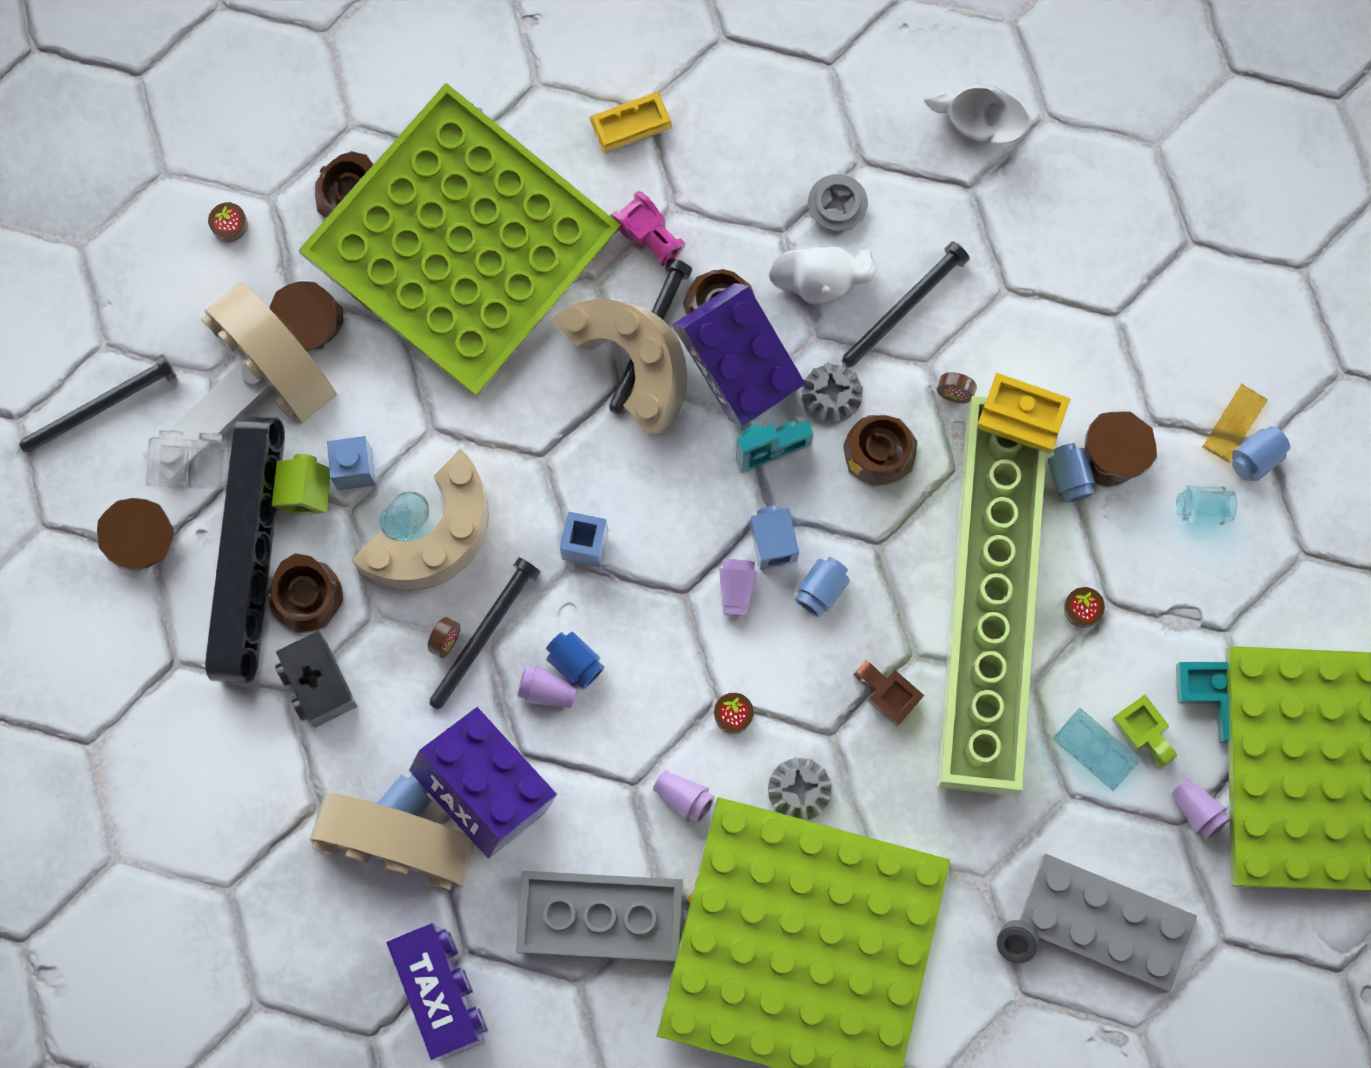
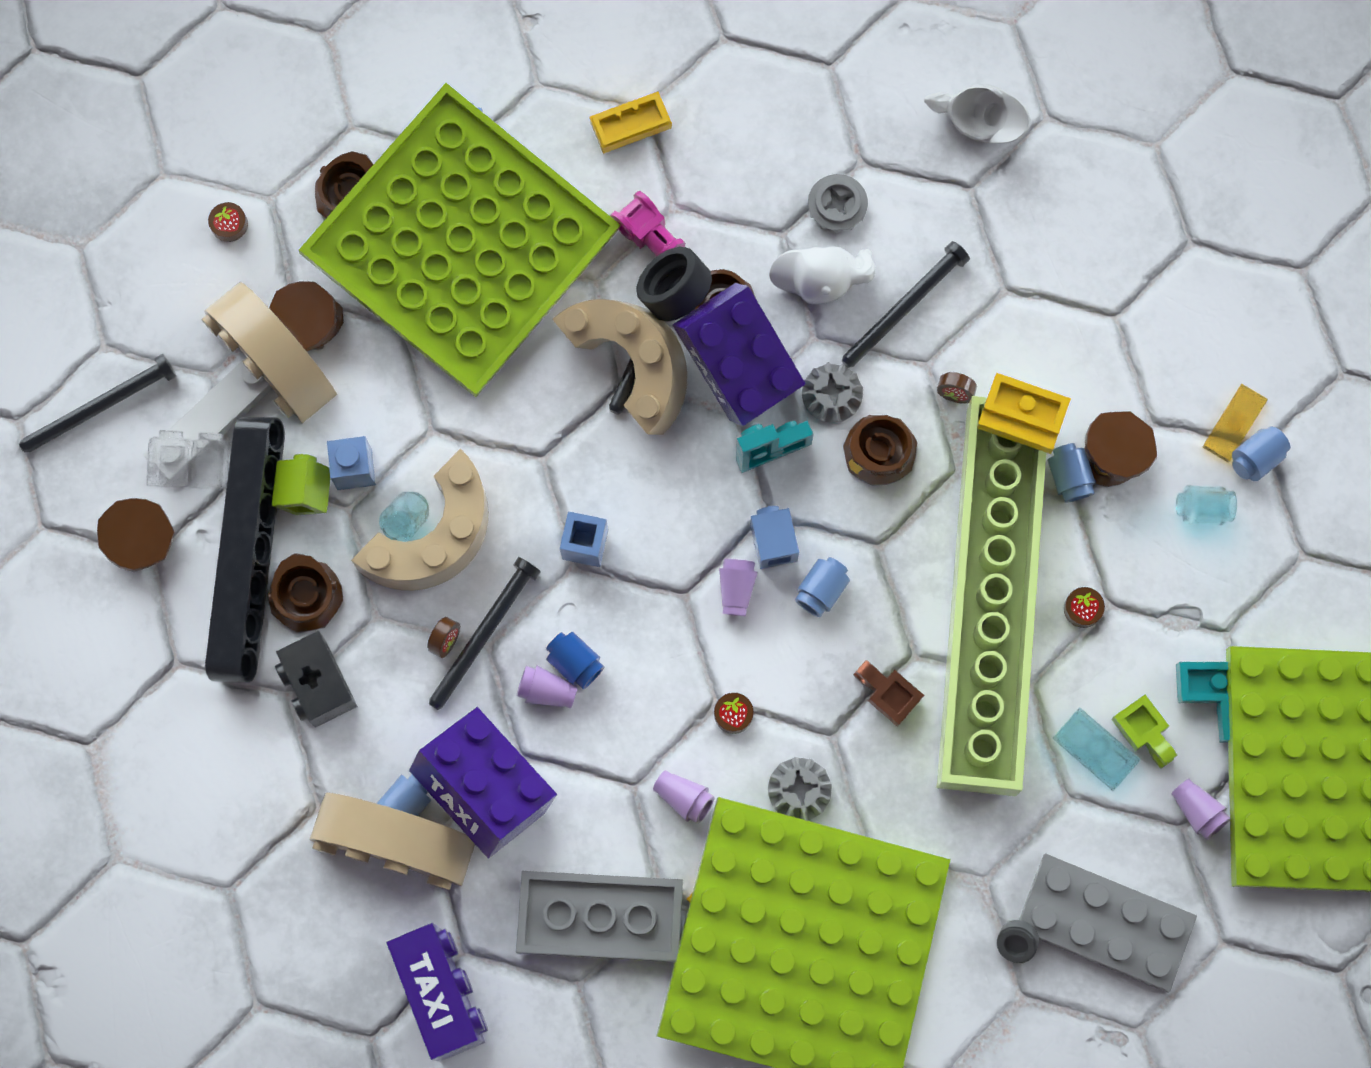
none -> black tyre [636,246,712,322]

